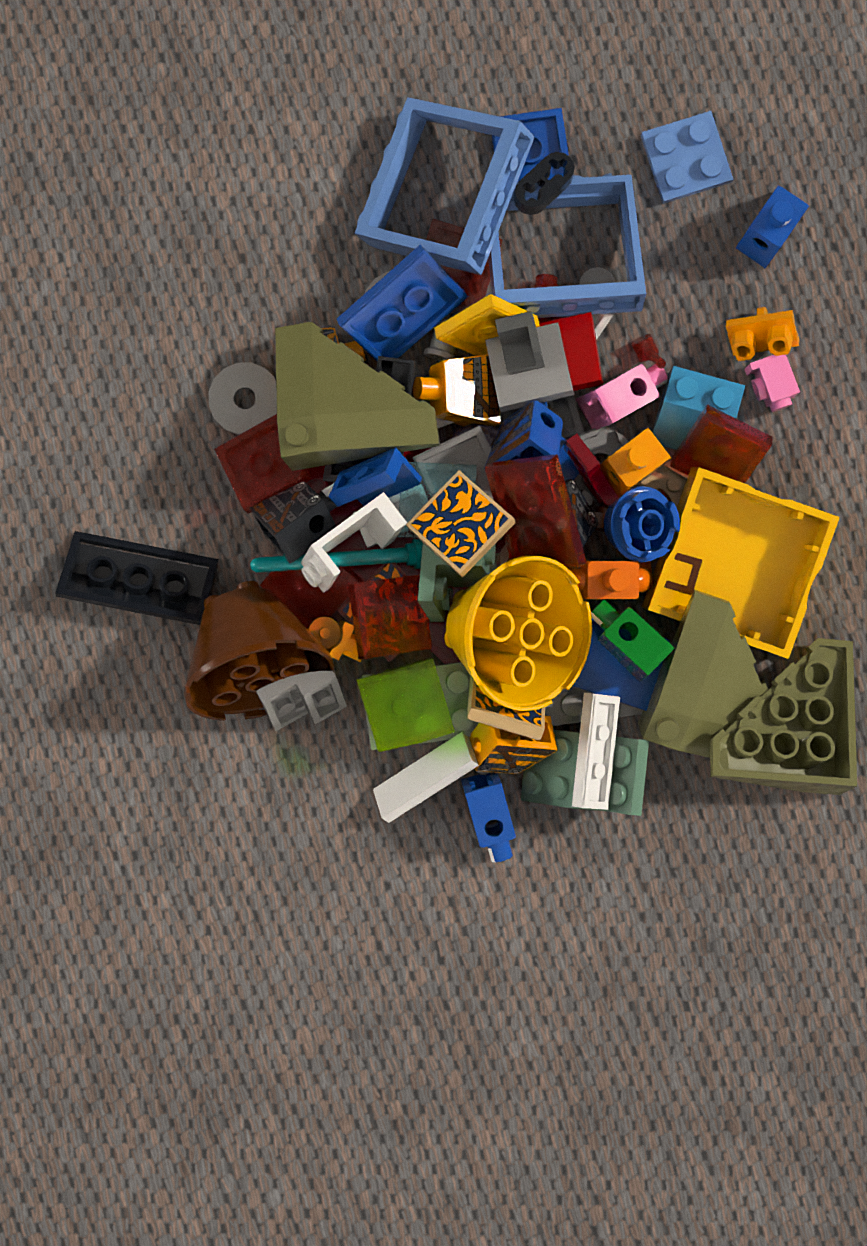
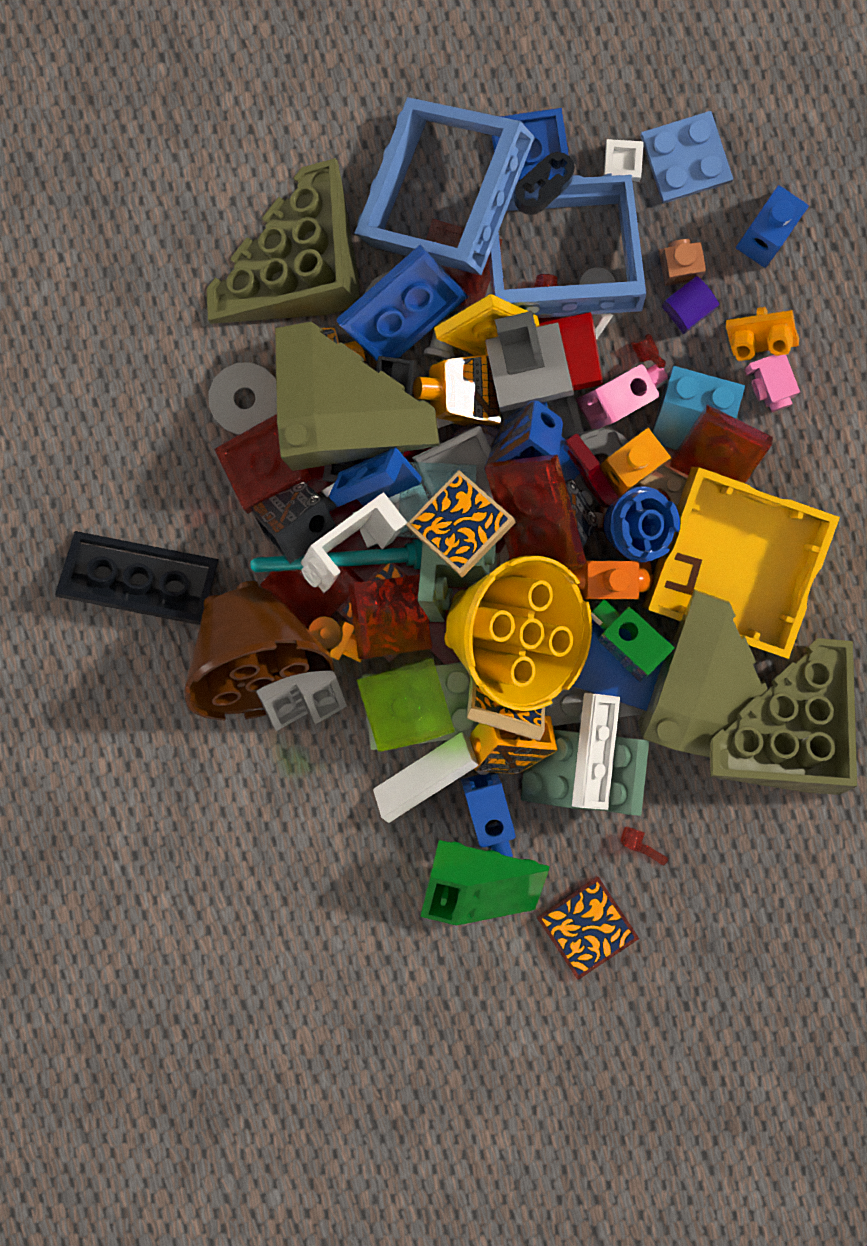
none -> olive slope [207,158,360,324]
none -> green slope [420,840,550,926]
none -> tile [536,876,640,980]
none -> white plate [604,139,643,182]
none -> clear red hand [621,826,668,866]
none -> nougat brick [659,239,706,286]
none -> dark purple piece [662,276,719,334]

